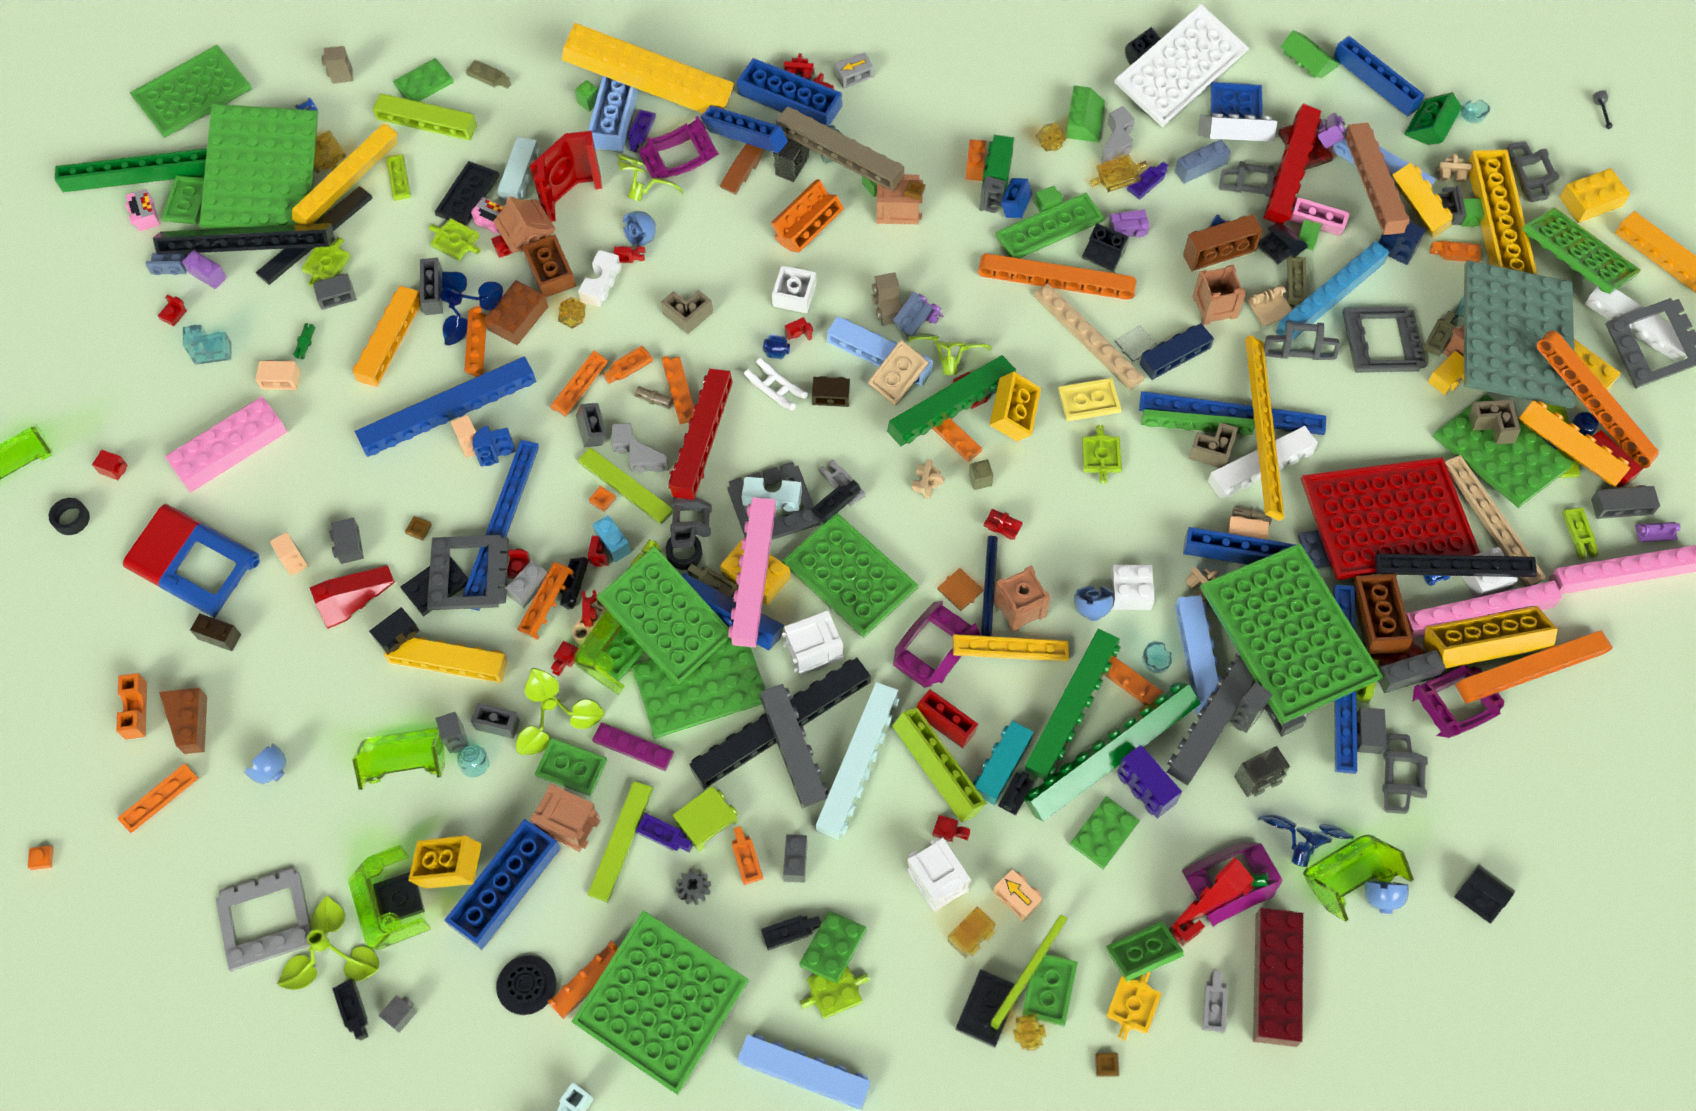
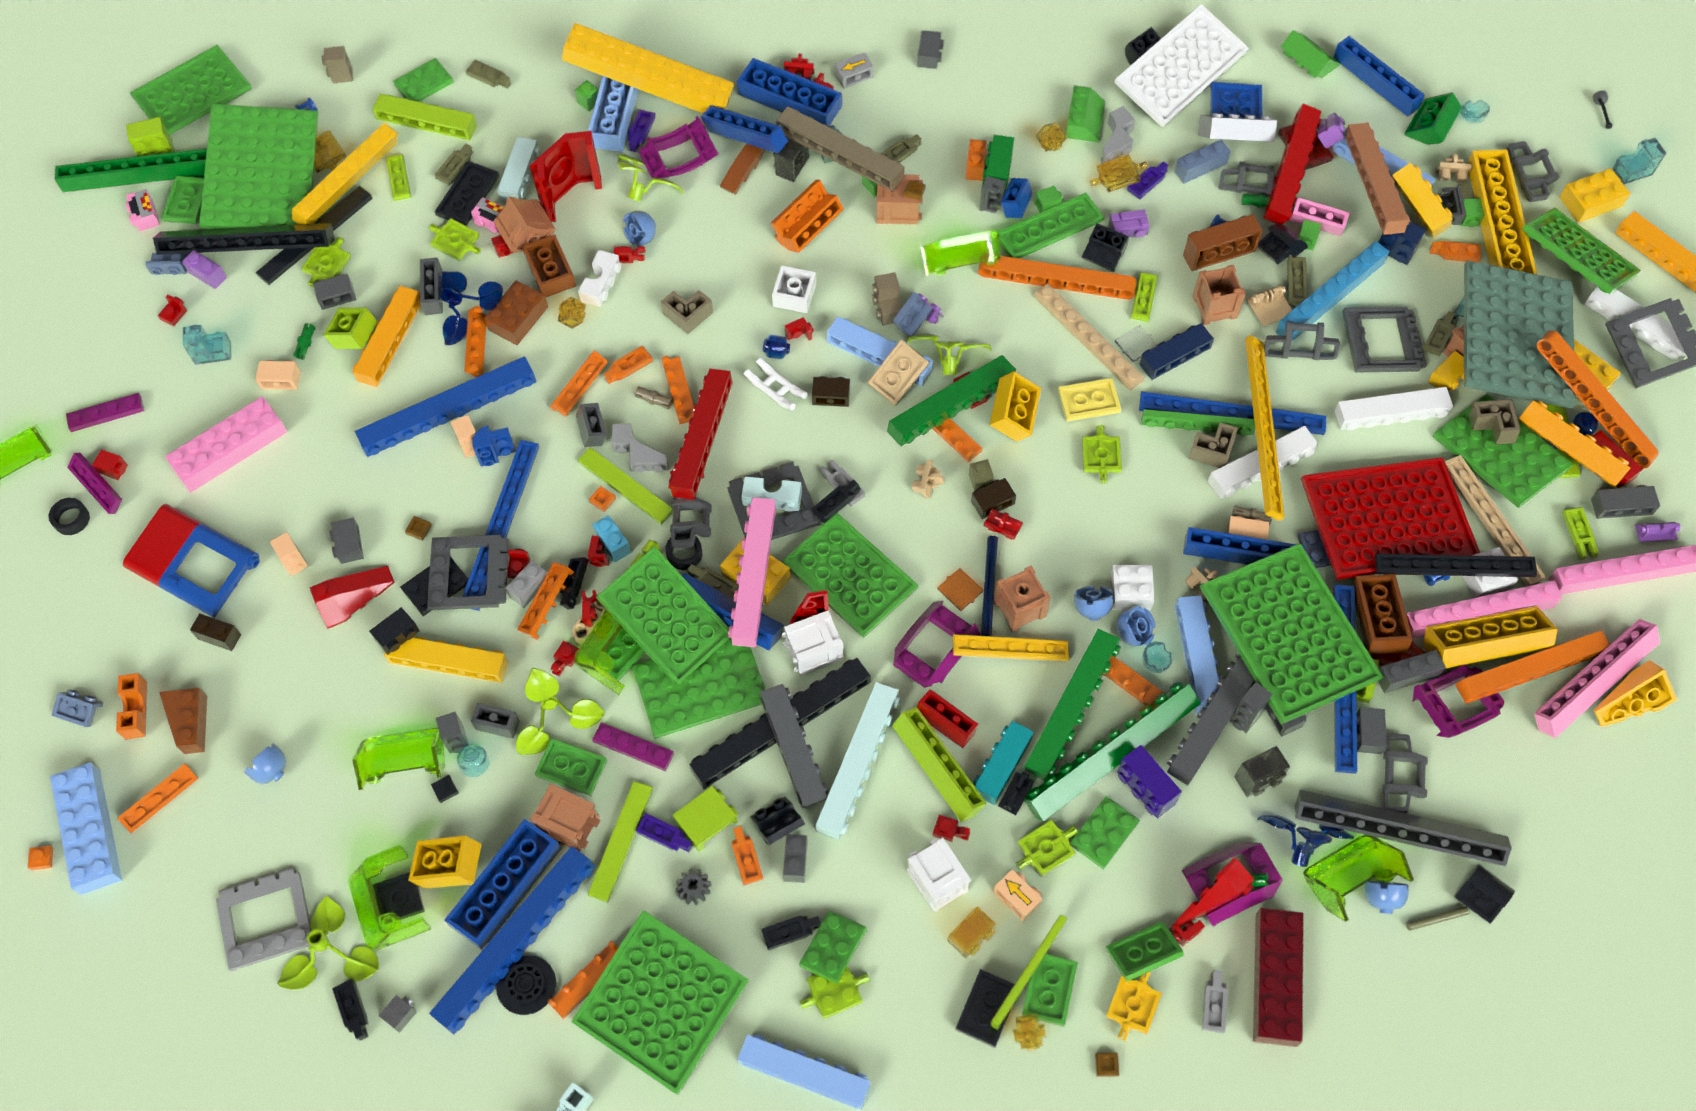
none -> light blue brick [50,762,122,895]
none -> sand blue bracket [51,689,103,727]
none -> magenta plate [66,393,144,432]
none -> magenta plate [67,453,122,514]
none -> lime brick [126,117,174,156]
none -> lime brick [323,307,378,349]
none -> blue brick [429,846,595,1035]
none -> black tile [431,775,459,803]
none -> olive hinge [434,144,473,186]
none -> black brick [750,796,805,845]
none -> red wedge [790,590,829,624]
none -> olive hinge [881,134,921,163]
none -> dark grey brick [917,30,944,69]
none -> clear neon green windscreen [920,229,1000,276]
none -> dark brown brick [971,478,1016,519]
none -> lime plate [1015,819,1078,877]
none -> medium blue cylinder [1117,606,1155,646]
none -> lime tile [1131,272,1158,322]
none -> green pin [1241,194,1269,208]
none -> dark grey brick [1295,790,1512,866]
none -> white brick [1334,387,1453,430]
none -> olive bar [1406,906,1469,931]
none -> bright pink brick [1534,619,1660,738]
none -> yellow wedge [1593,660,1677,727]
none -> clear light blue brick [1612,138,1666,184]

